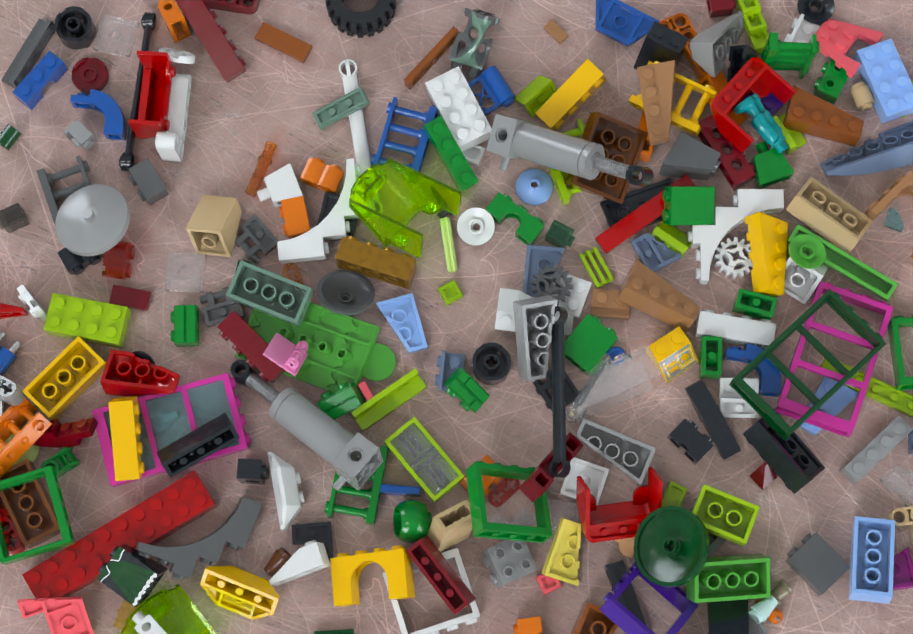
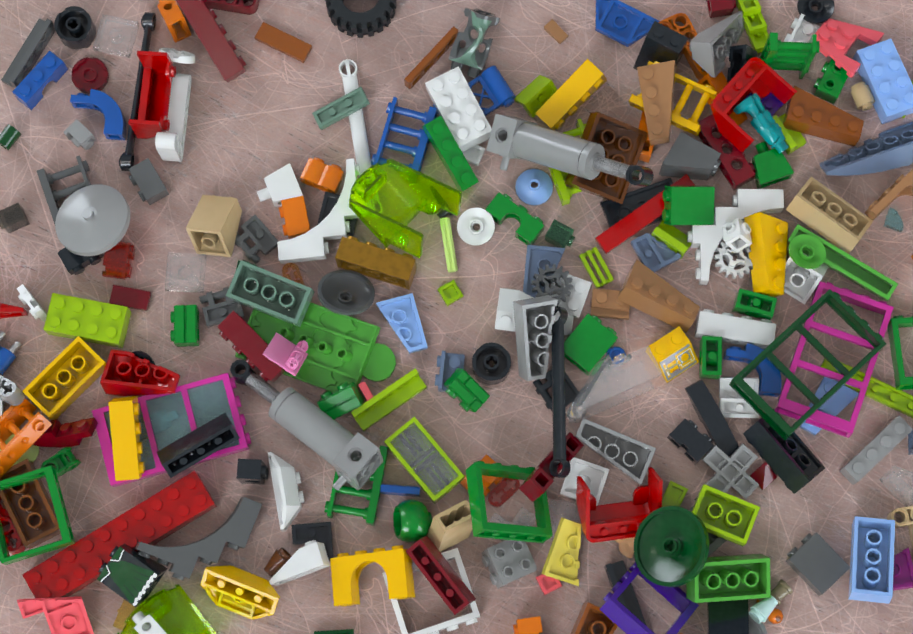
clear orange pin [245,141,277,197] -> none
none -> light grey plate [702,444,759,499]
none -> white brick [722,218,752,253]

